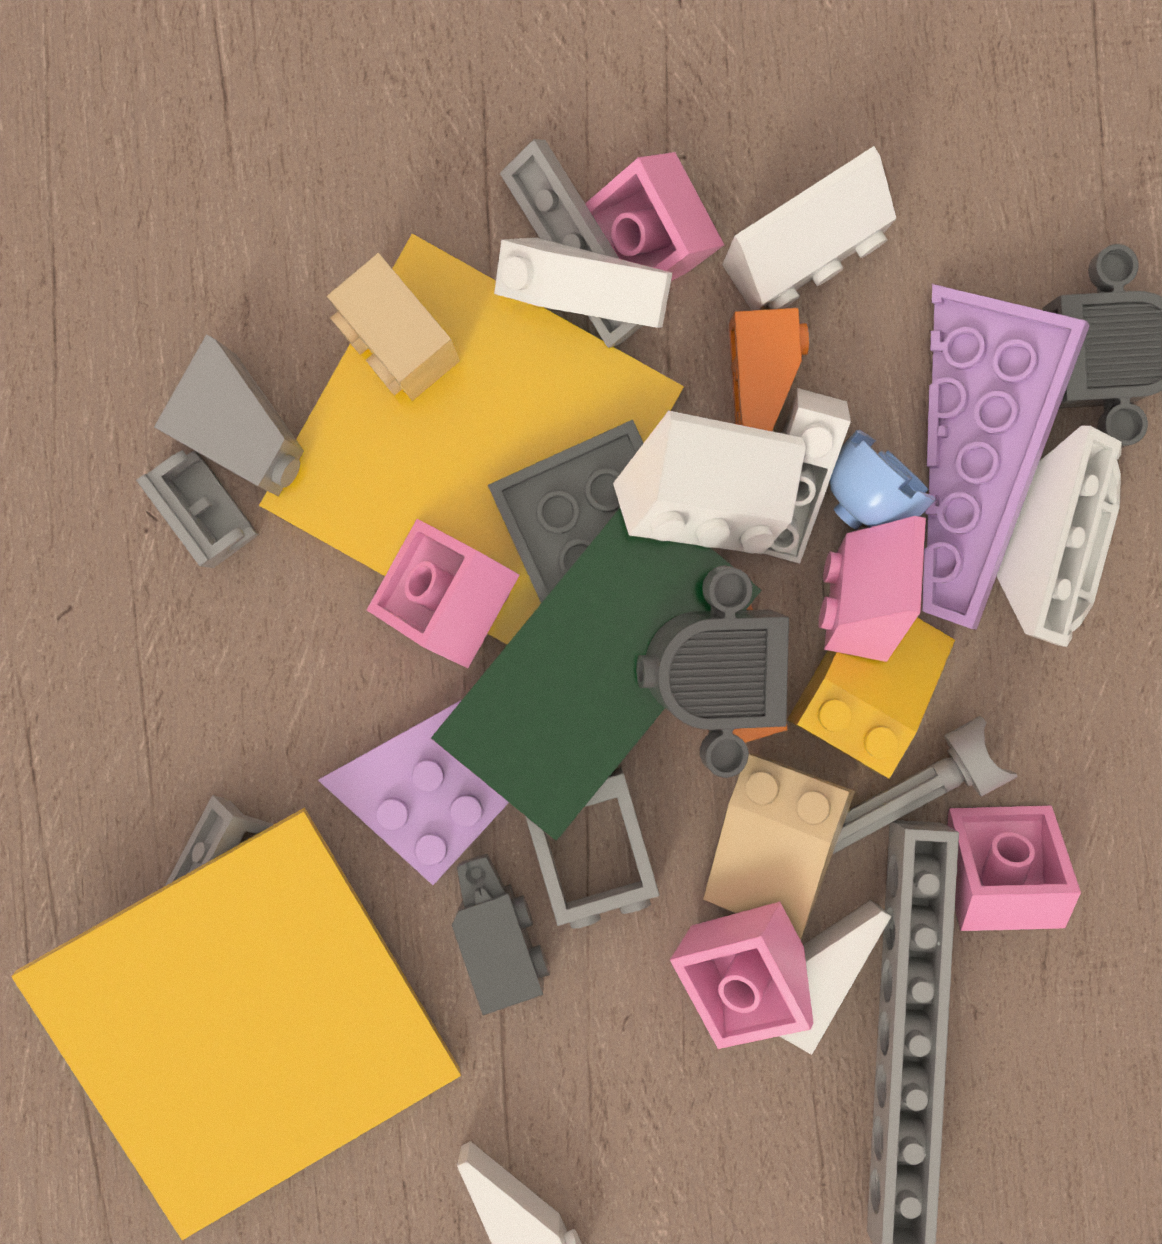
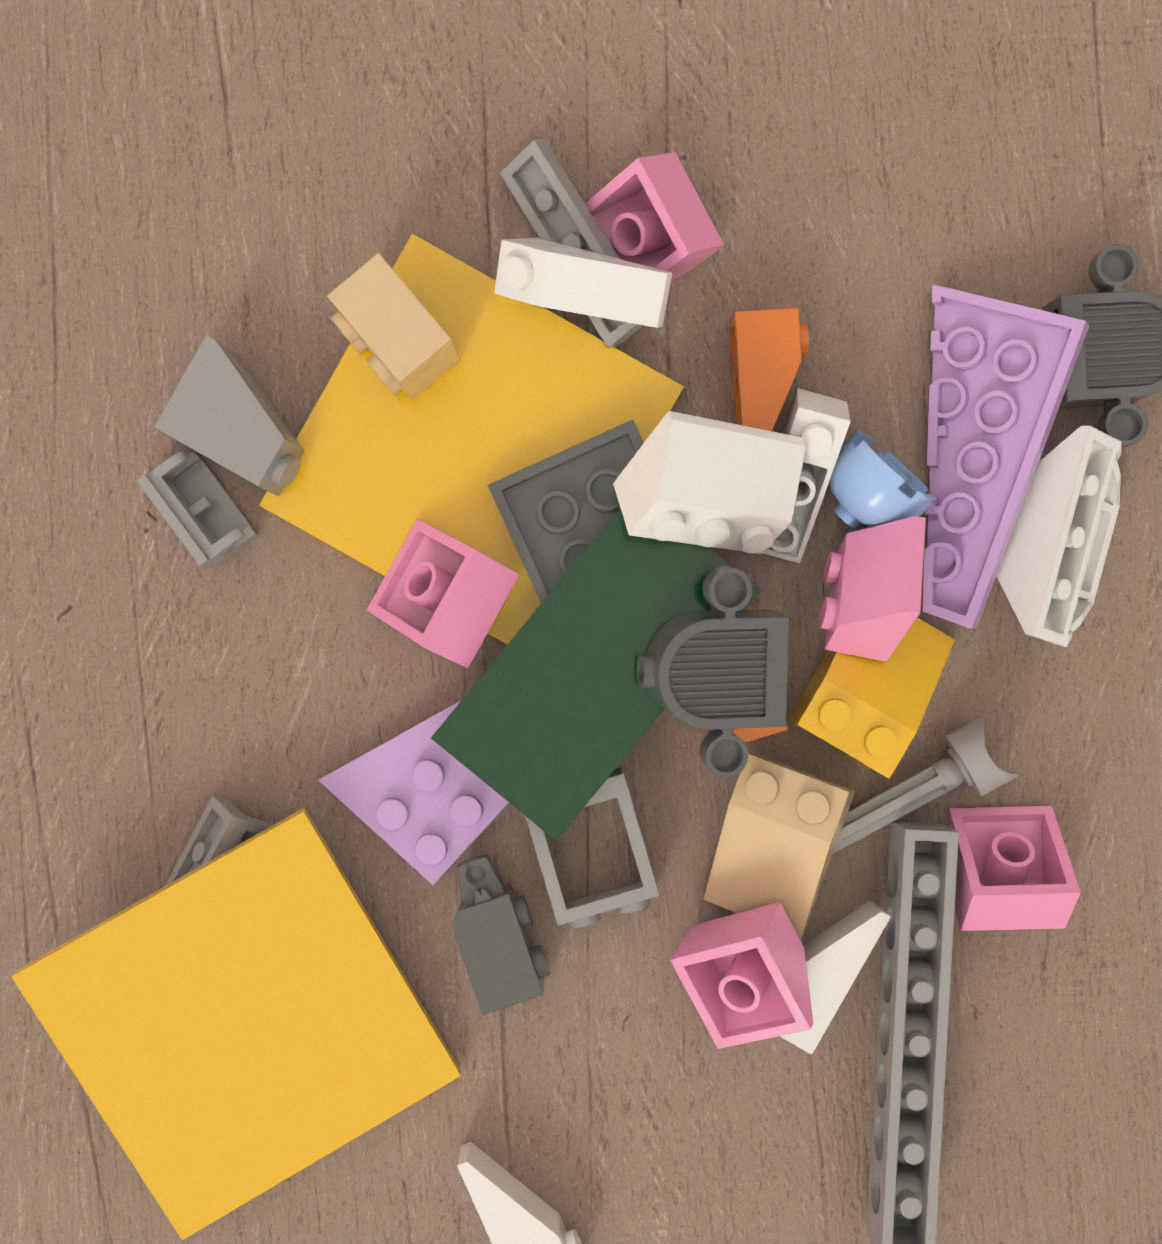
white slope [722,146,896,311] -> none

